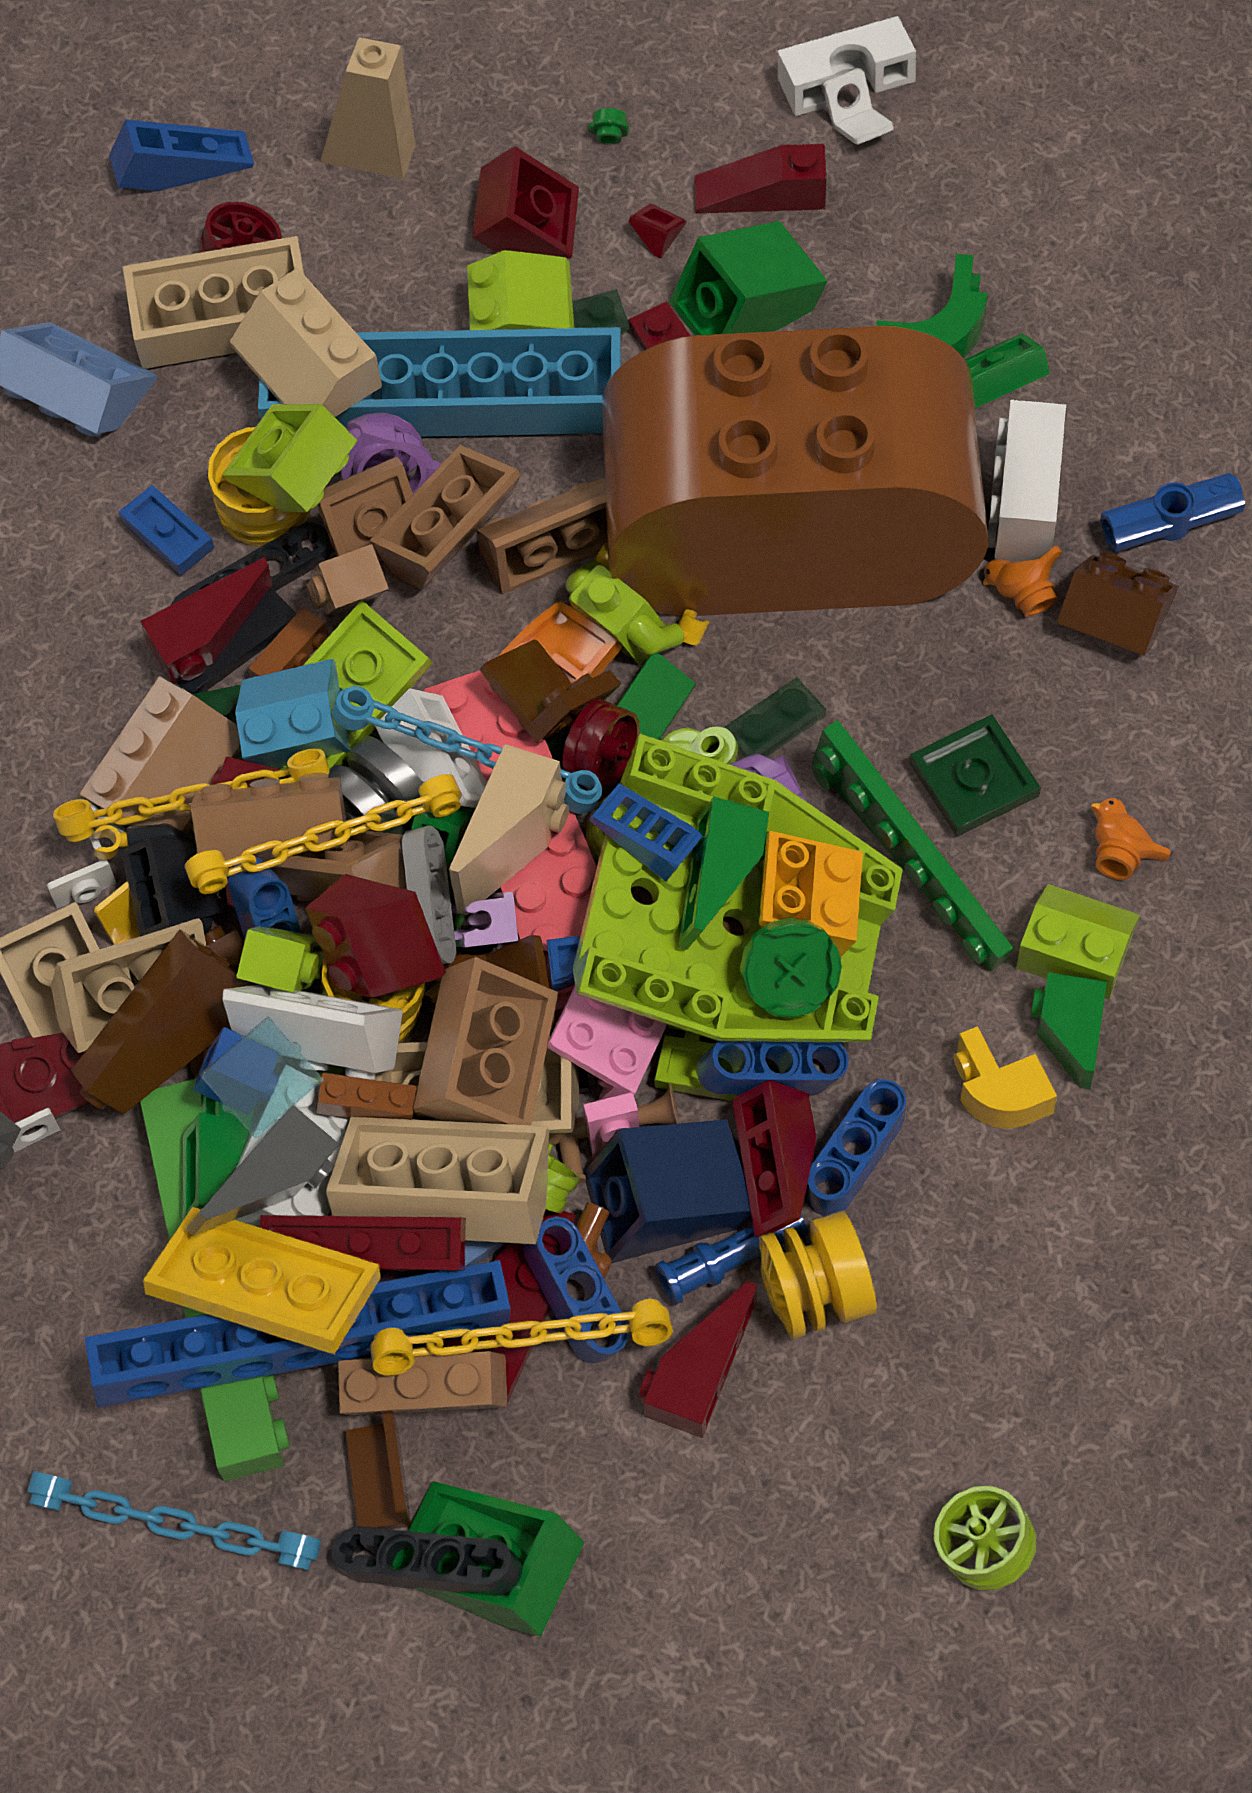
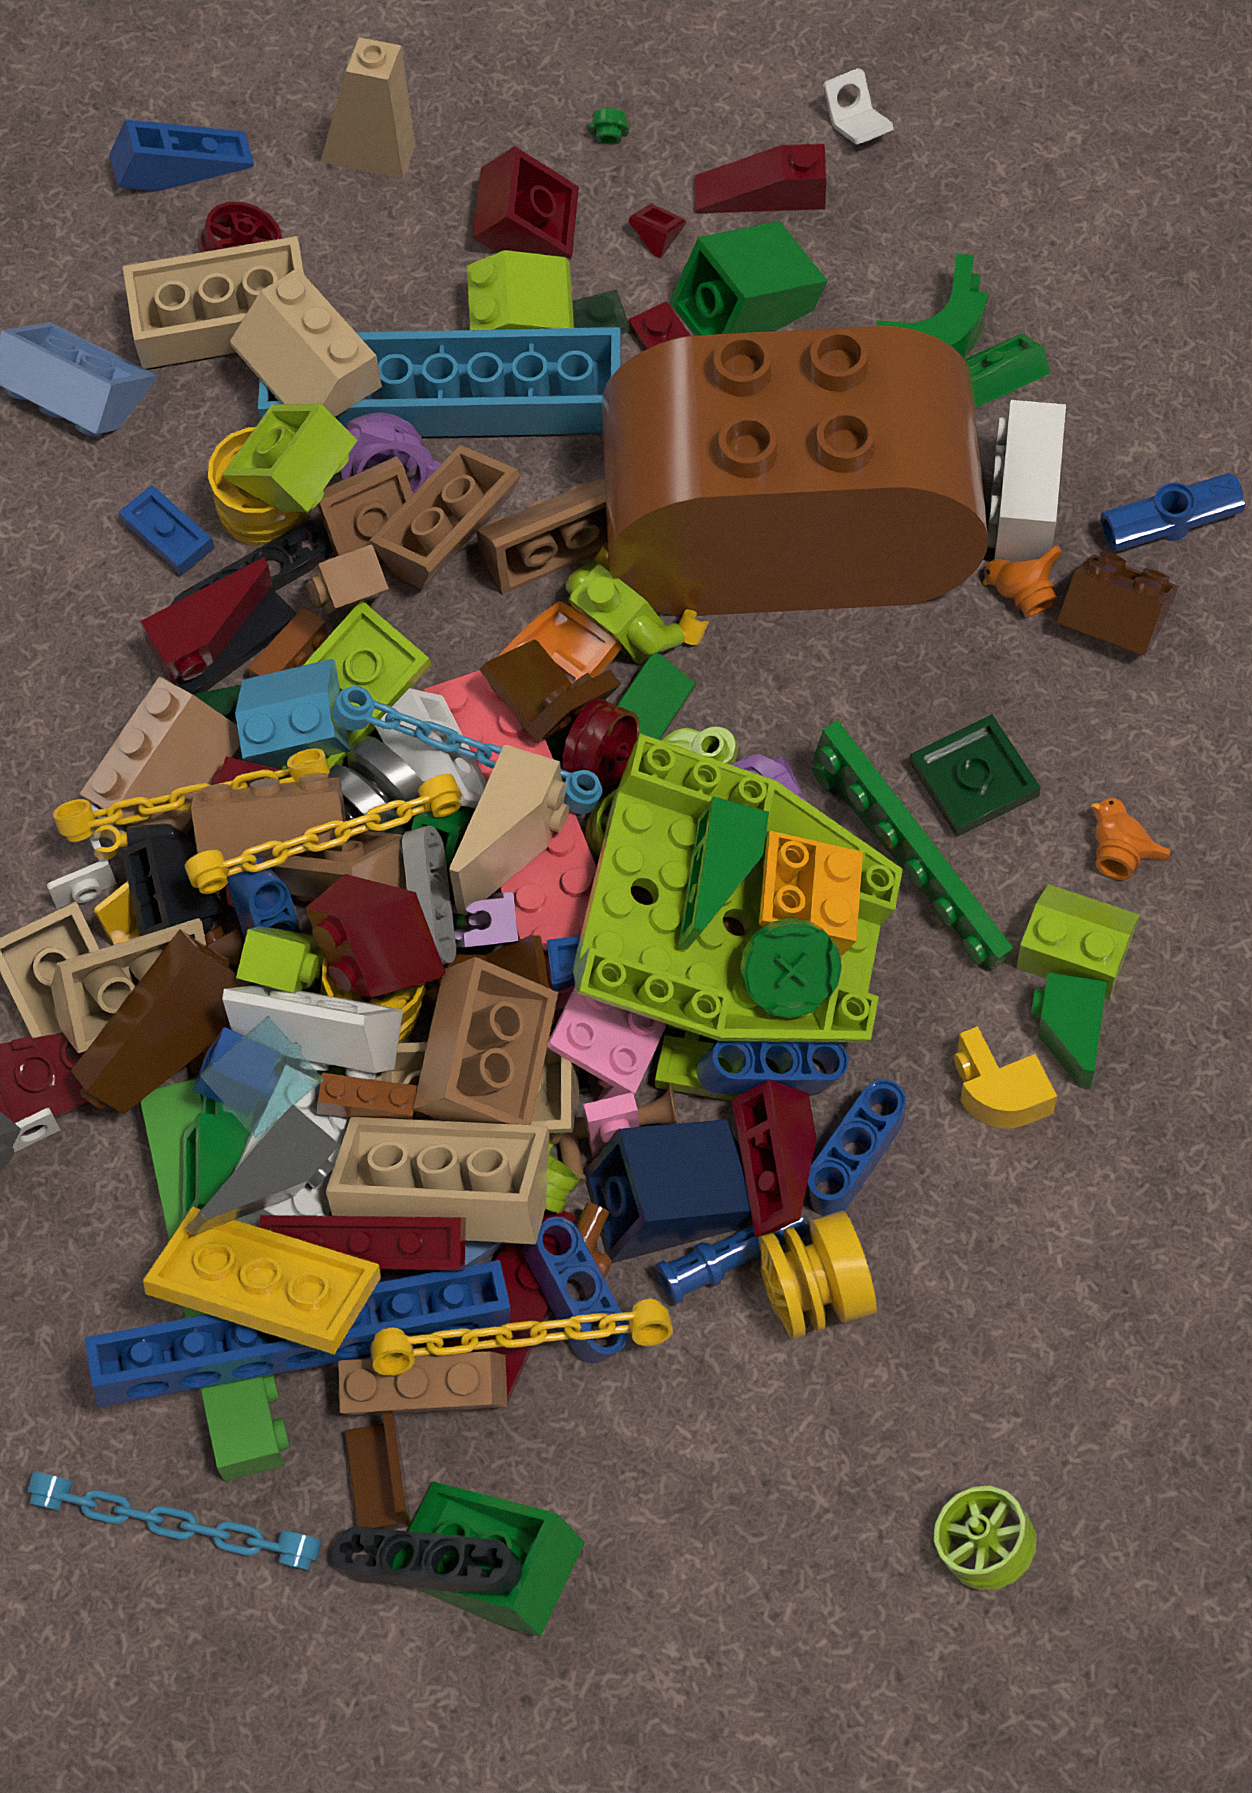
blue slope [589,783,703,882] -> none
dark red slope [638,1281,758,1438] -> none
clear green plate [724,677,826,758] -> none
white arch [777,16,916,117] -> none

